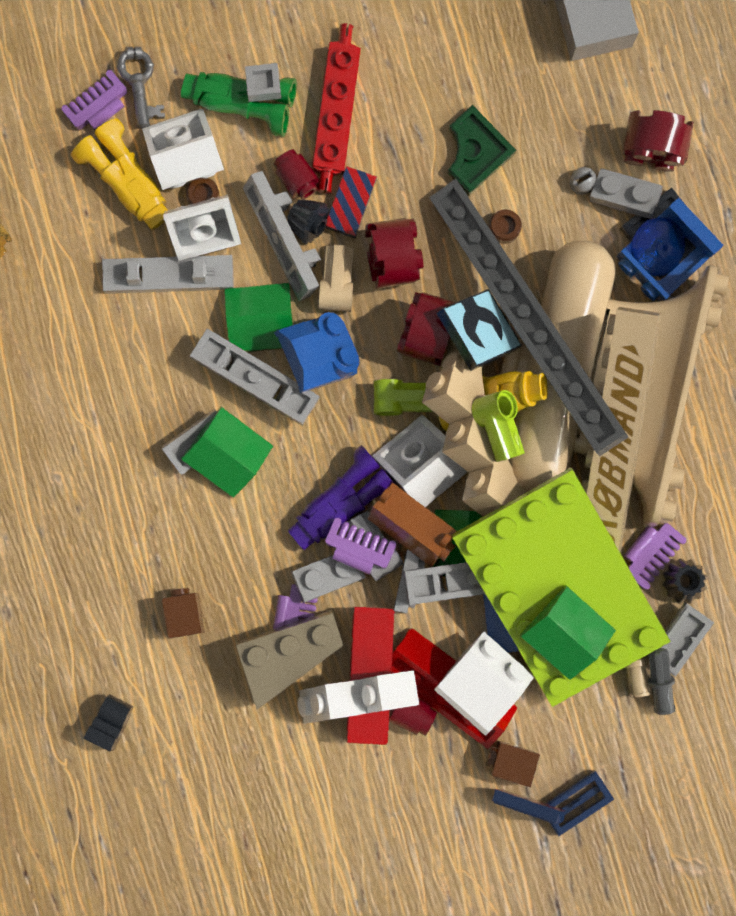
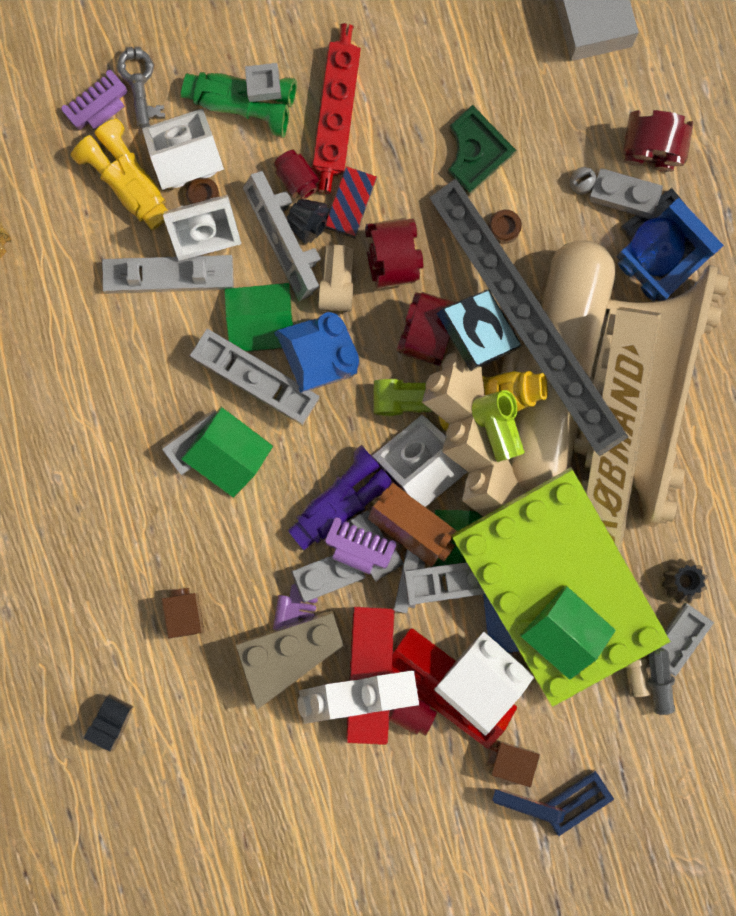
medium lavender piece [623,523,686,589] -> none

